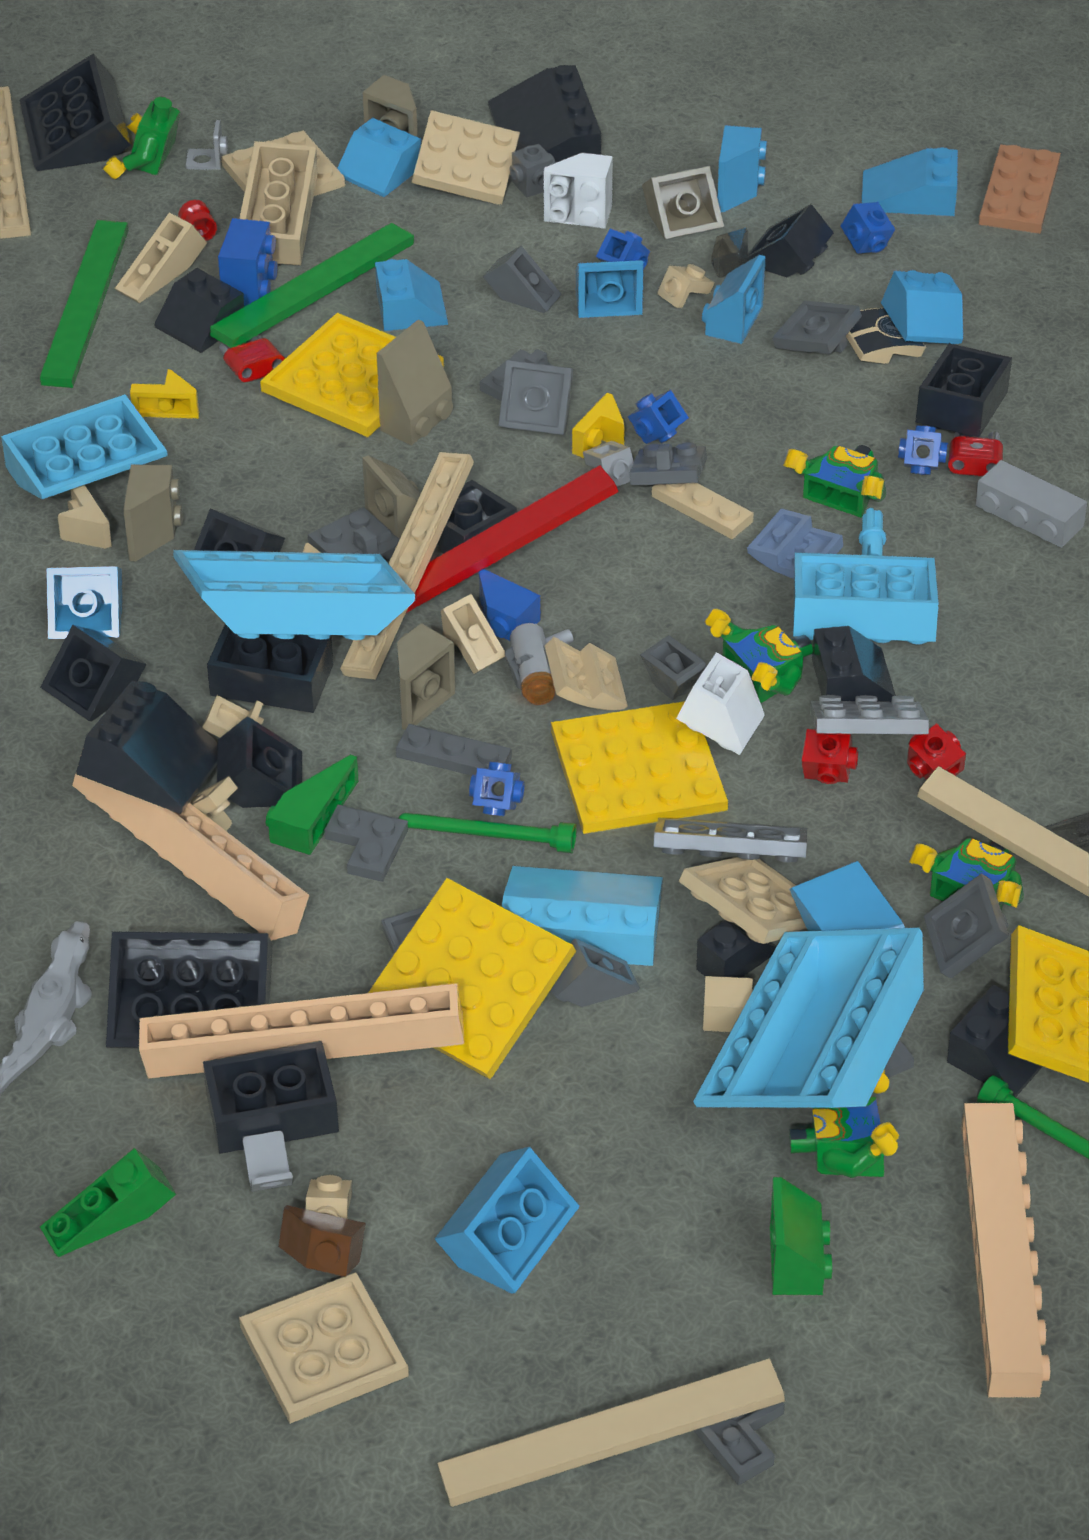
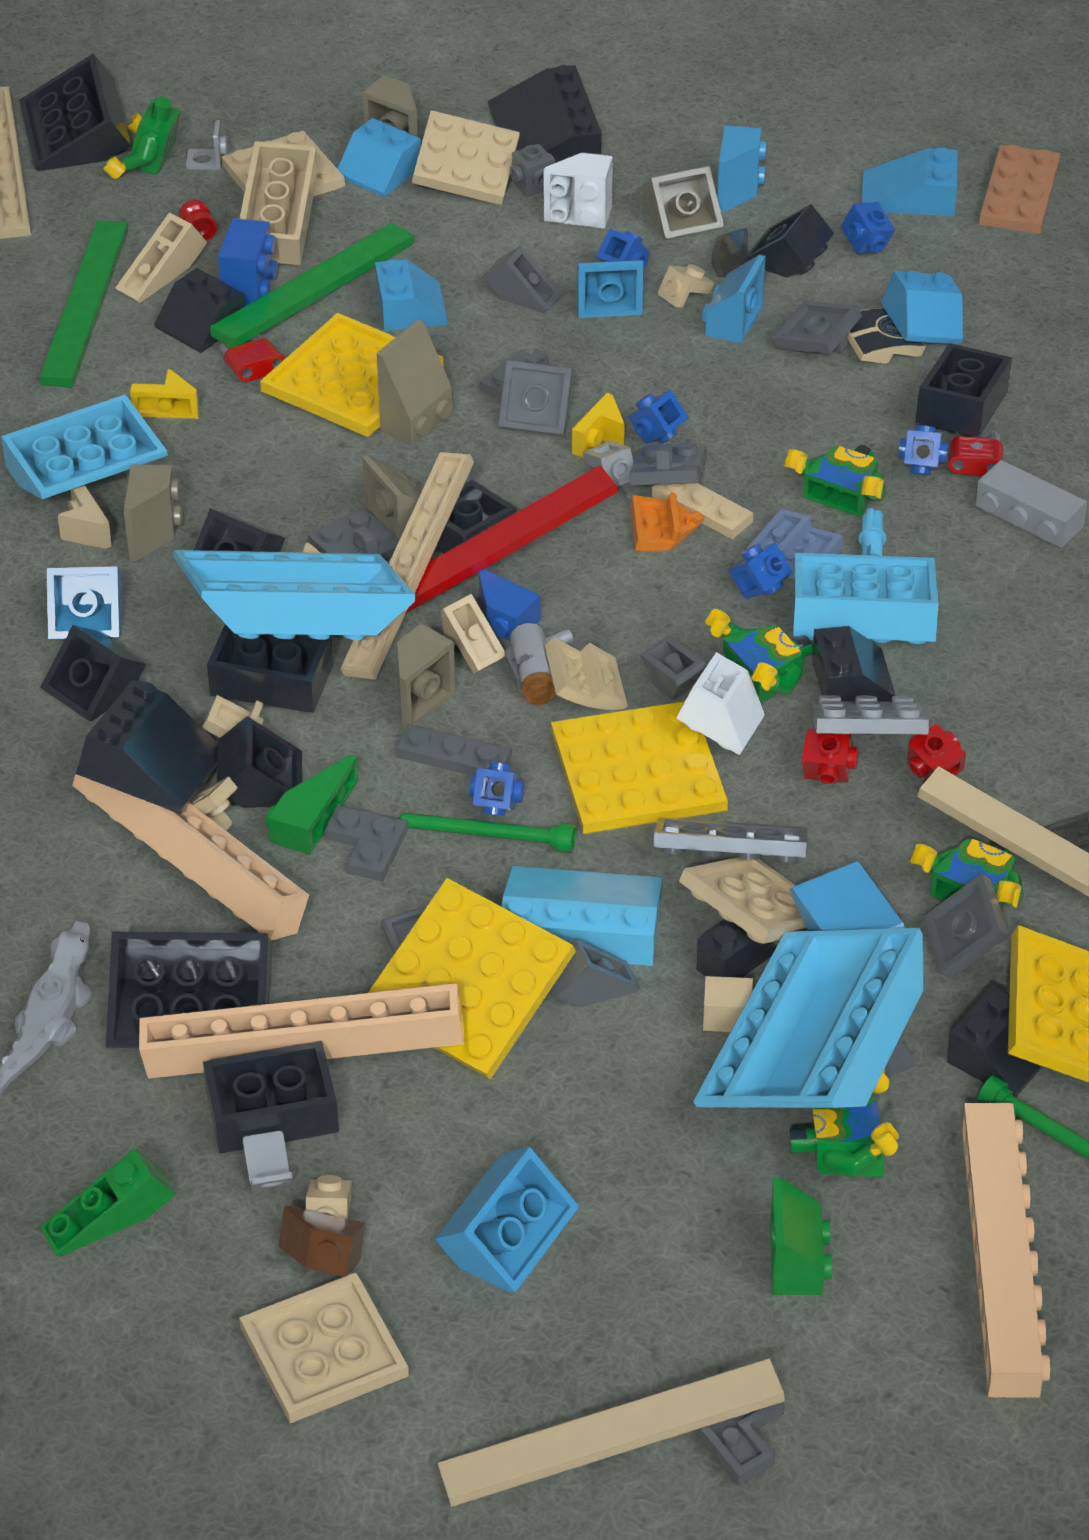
none -> orange slope [629,492,705,551]
none -> blue brick [728,542,792,599]

